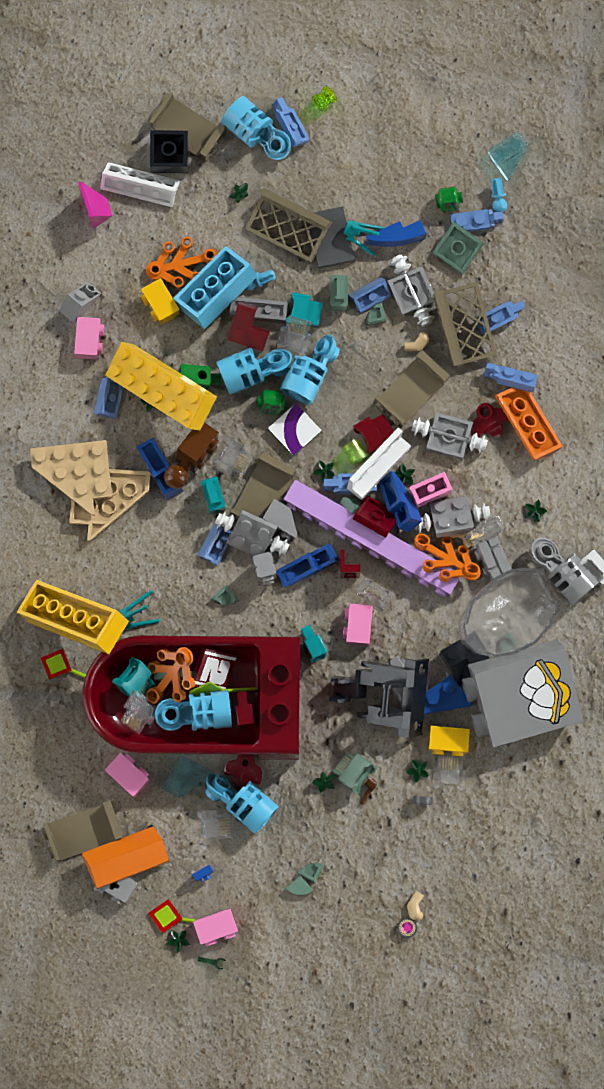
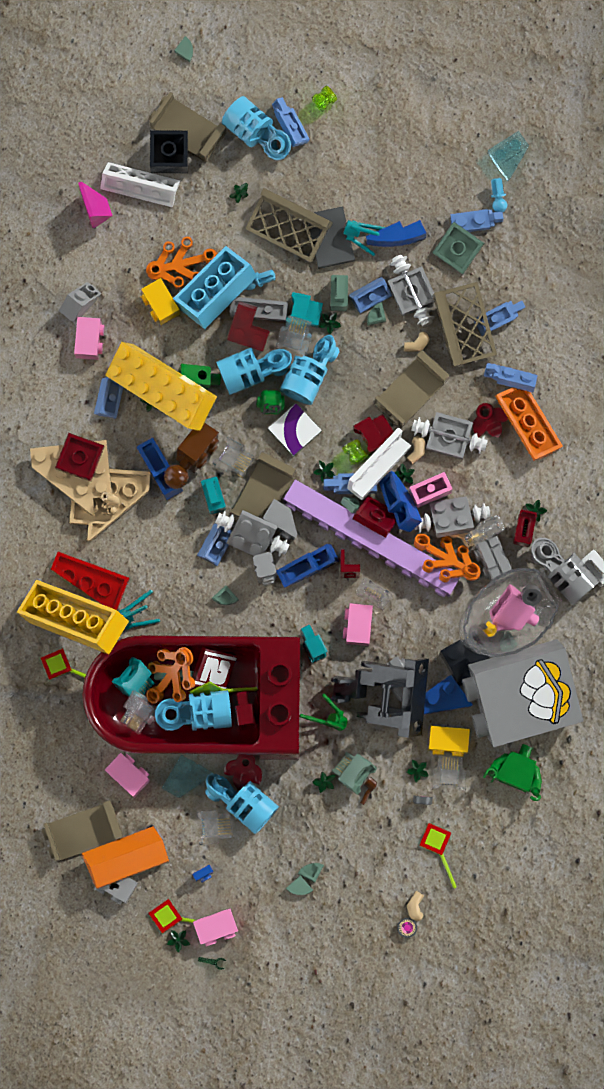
green head [435,186,463,212] -> none
none -> red wing [51,552,130,611]
none -> dark red tile [55,433,105,482]
none -> tan arm [101,492,119,515]
none -> sand green tile [174,36,193,63]
none -> green plant [299,694,348,731]
none -> dark green plant [319,313,341,335]
none -> tan arm [407,436,425,465]
none -> piece [419,823,457,889]
none -> bright pink torso [483,584,542,637]
none -> green torso [483,744,542,801]
none -> dark red piece [513,510,537,547]

